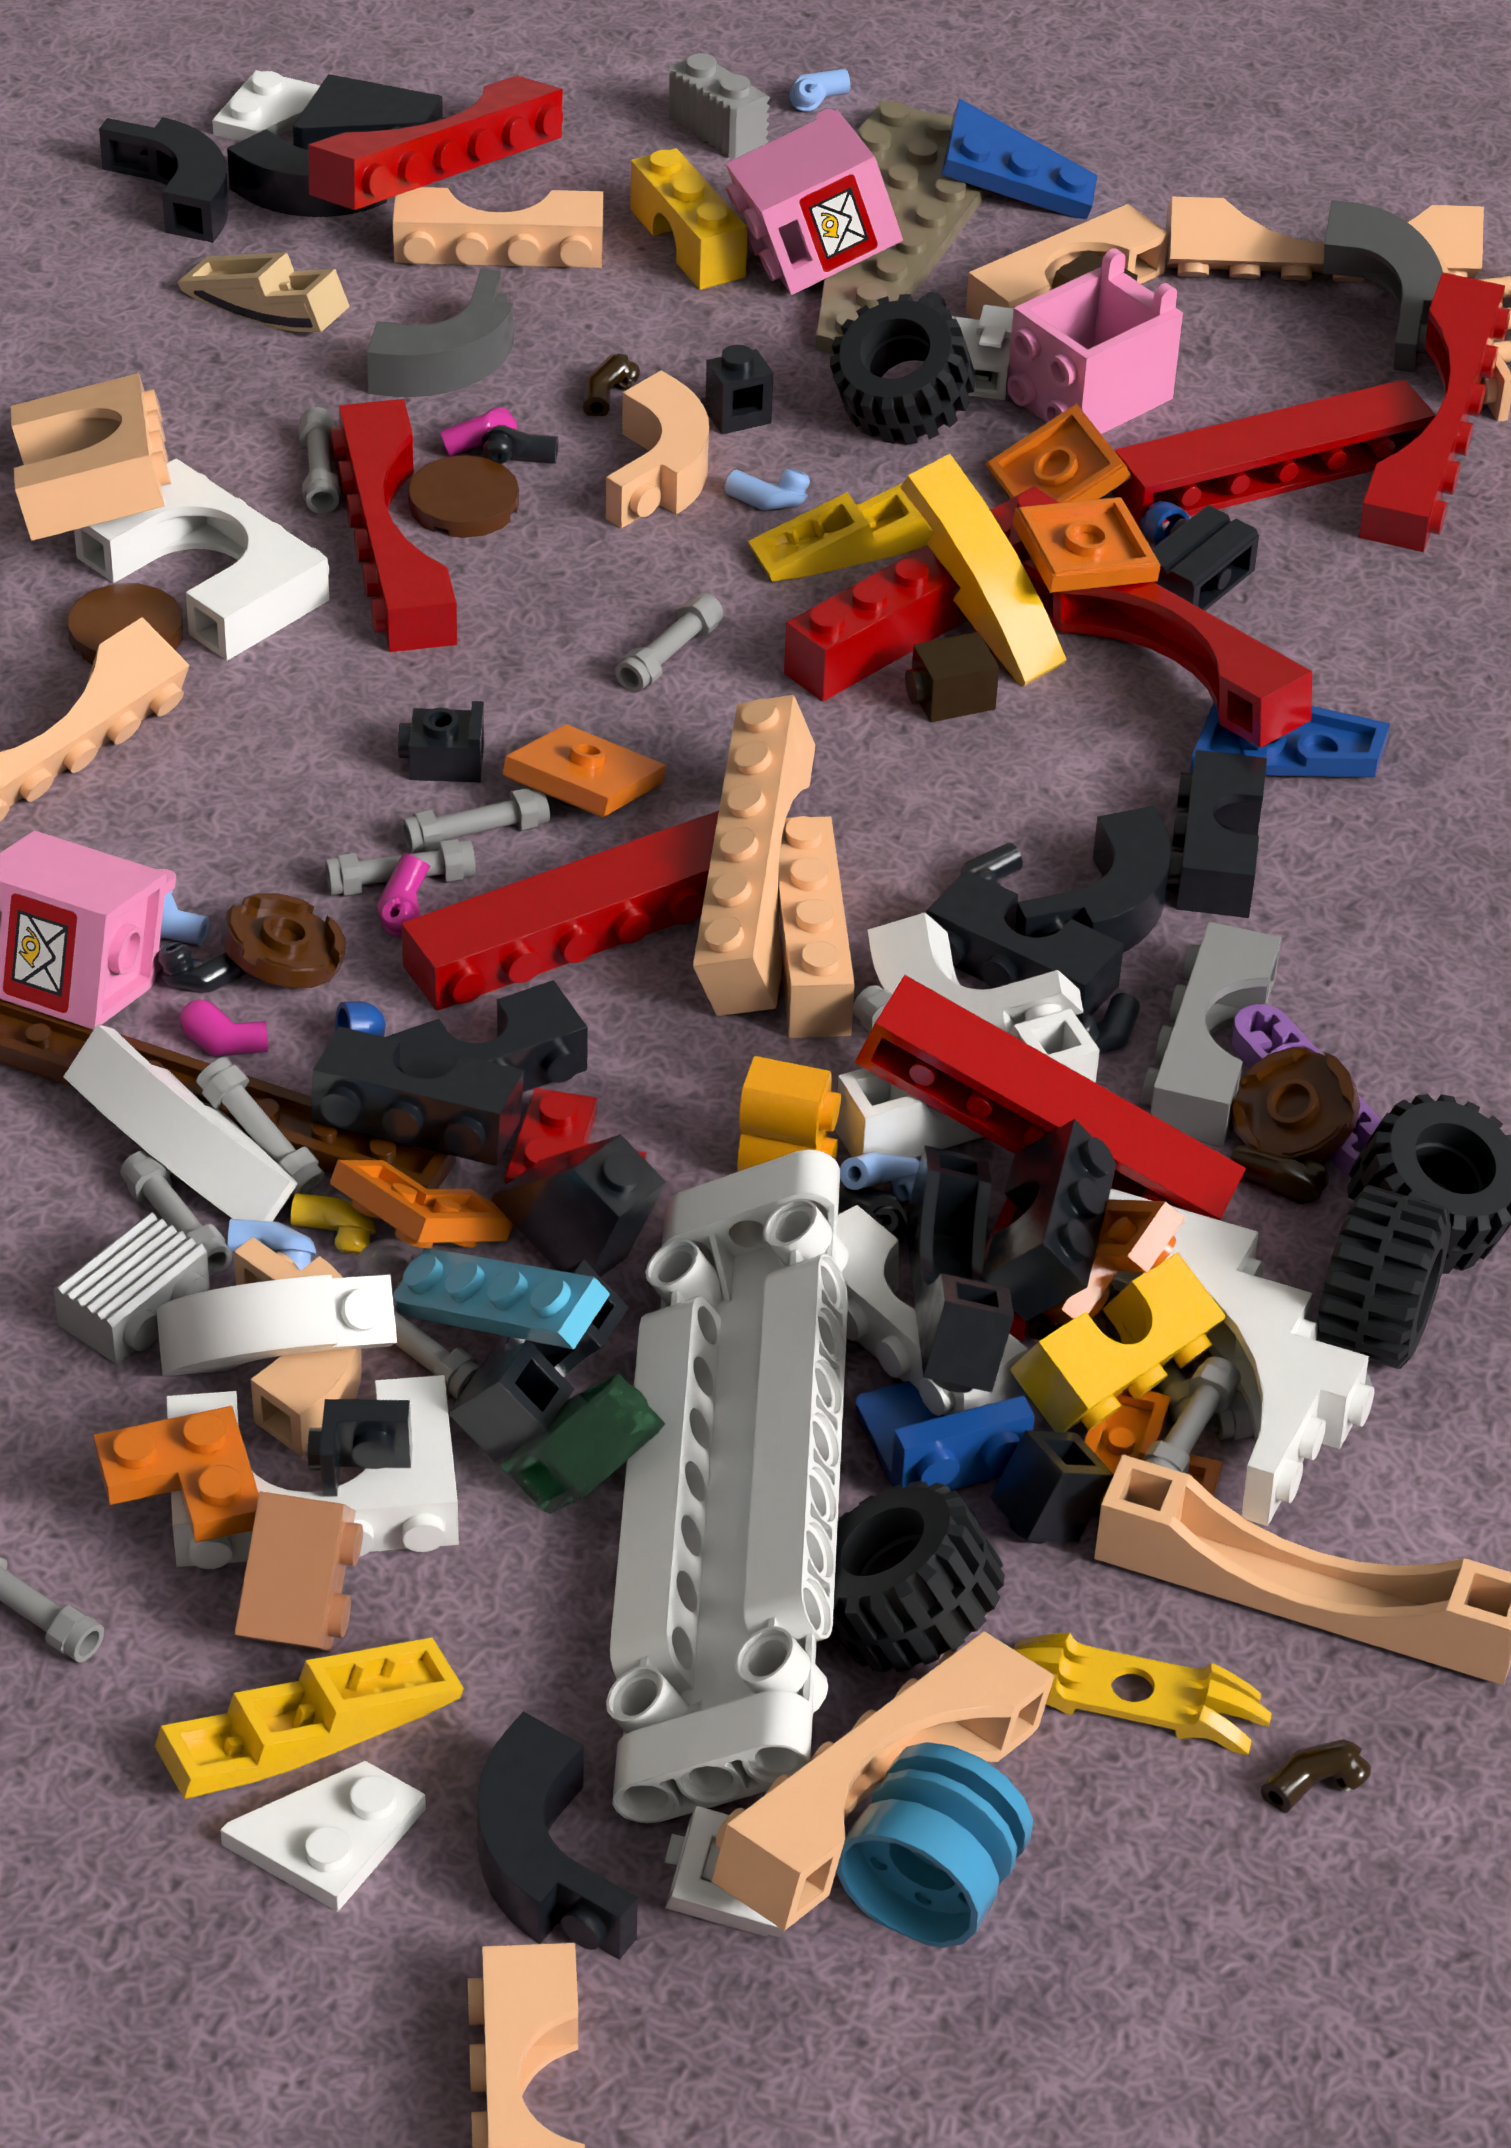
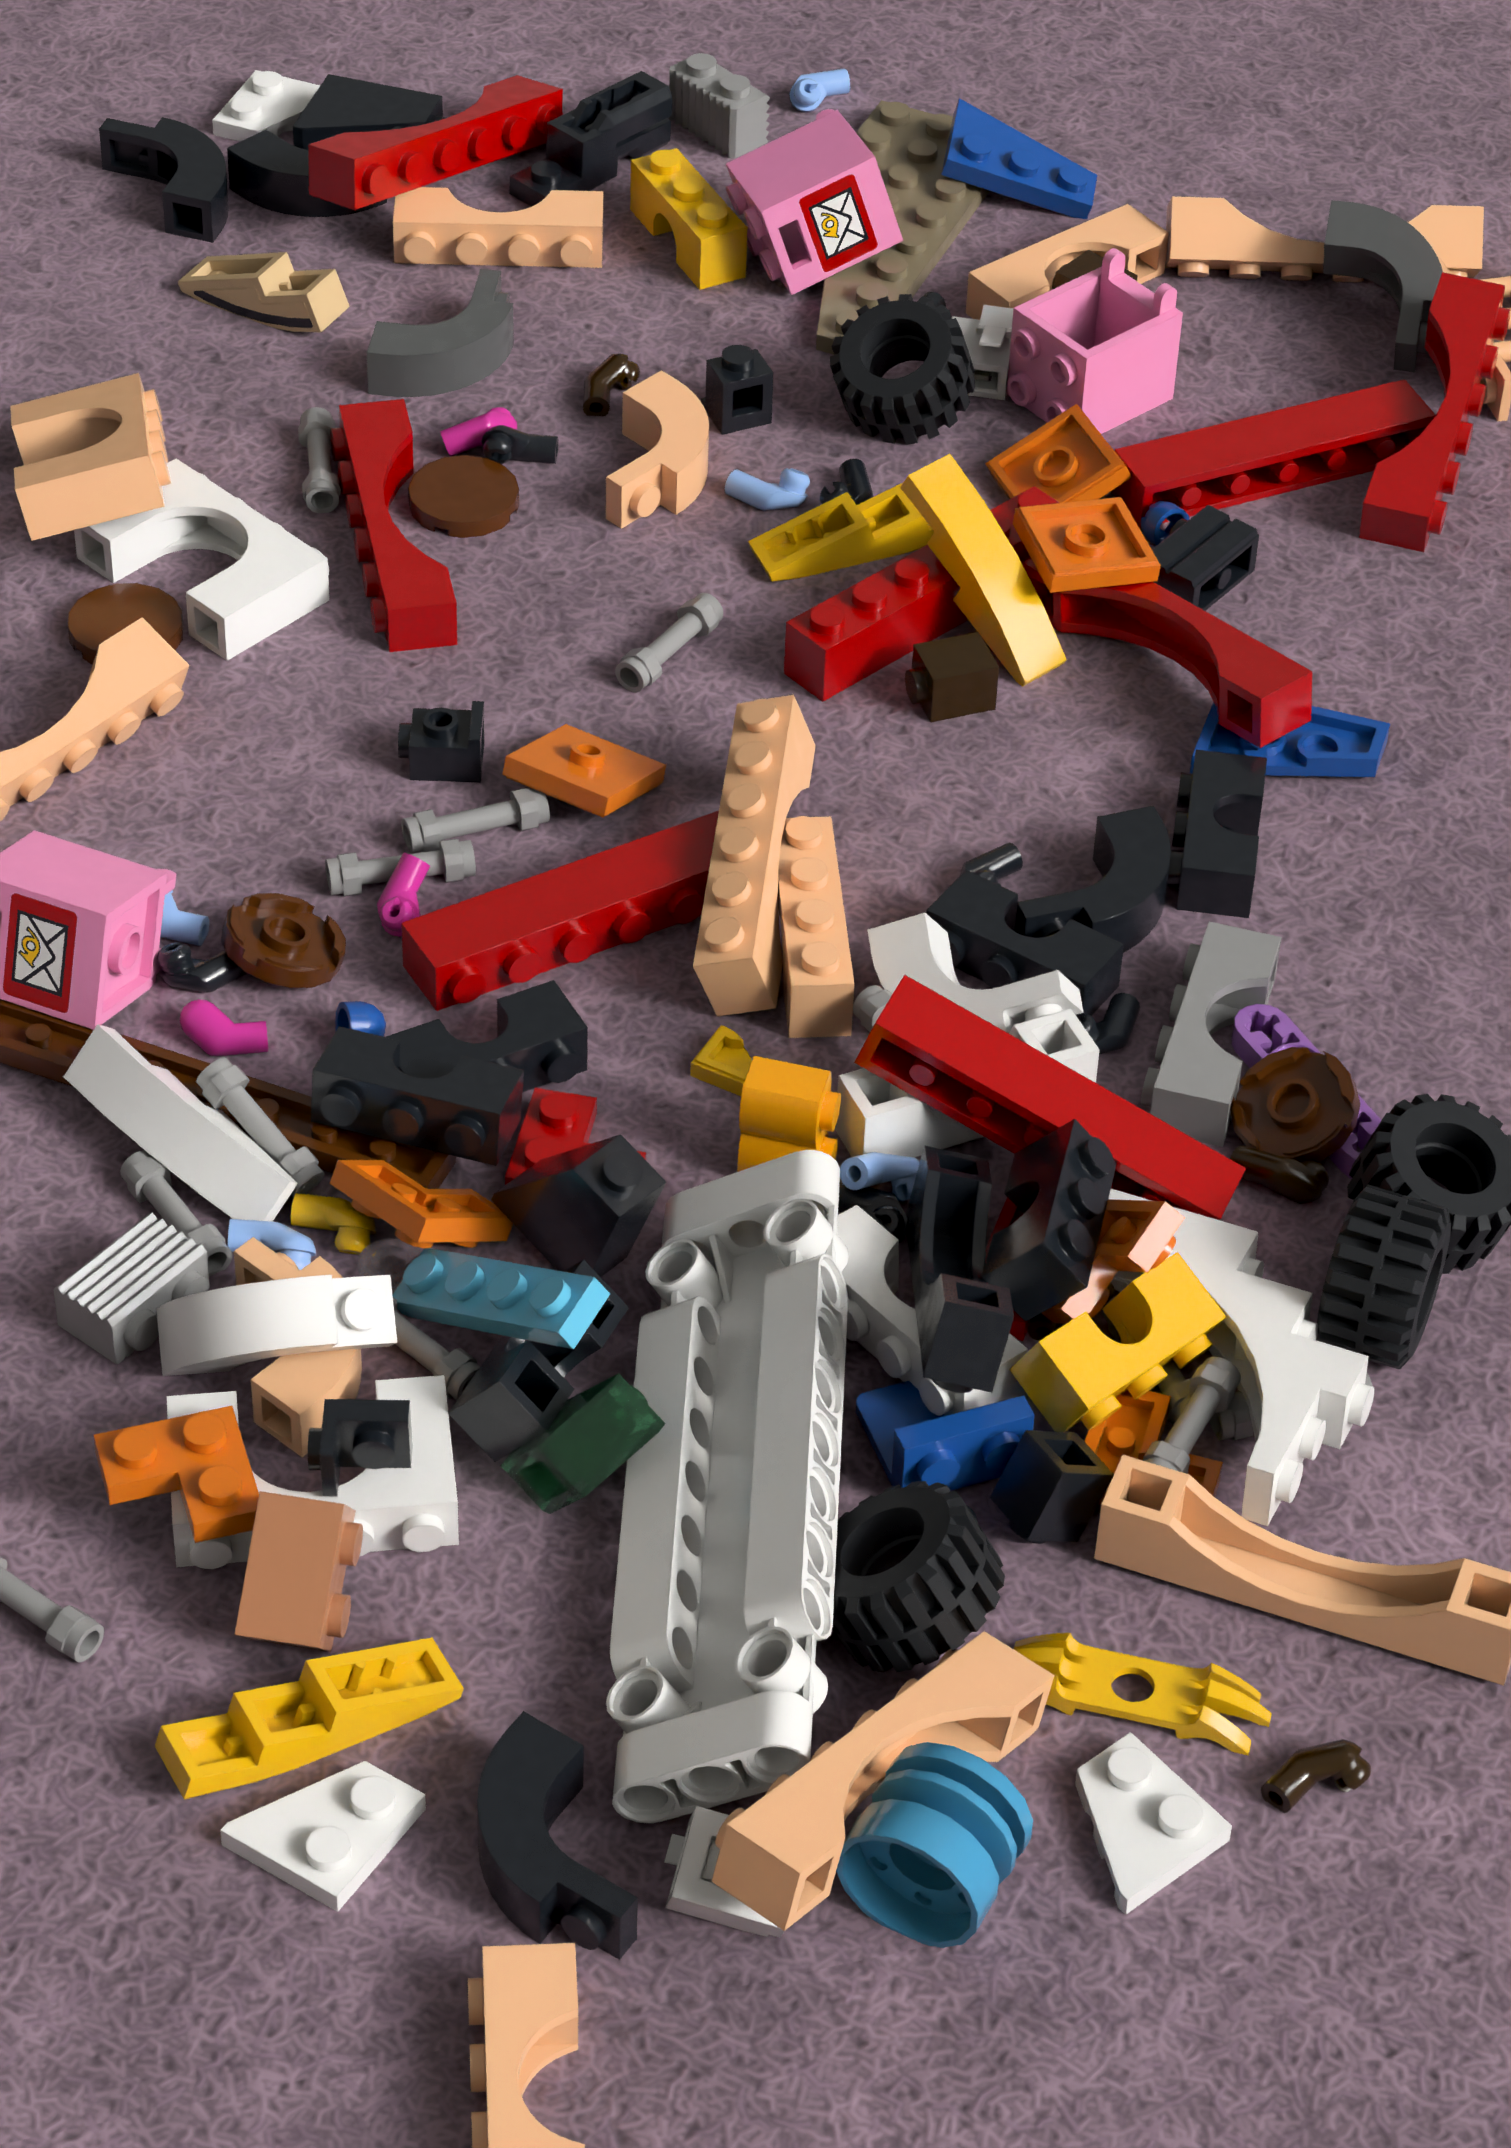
none -> black plate [509,71,672,207]
none -> yellow tile [690,1025,752,1096]
none -> black arm [820,459,873,505]
none -> white wing [1075,1732,1232,1915]

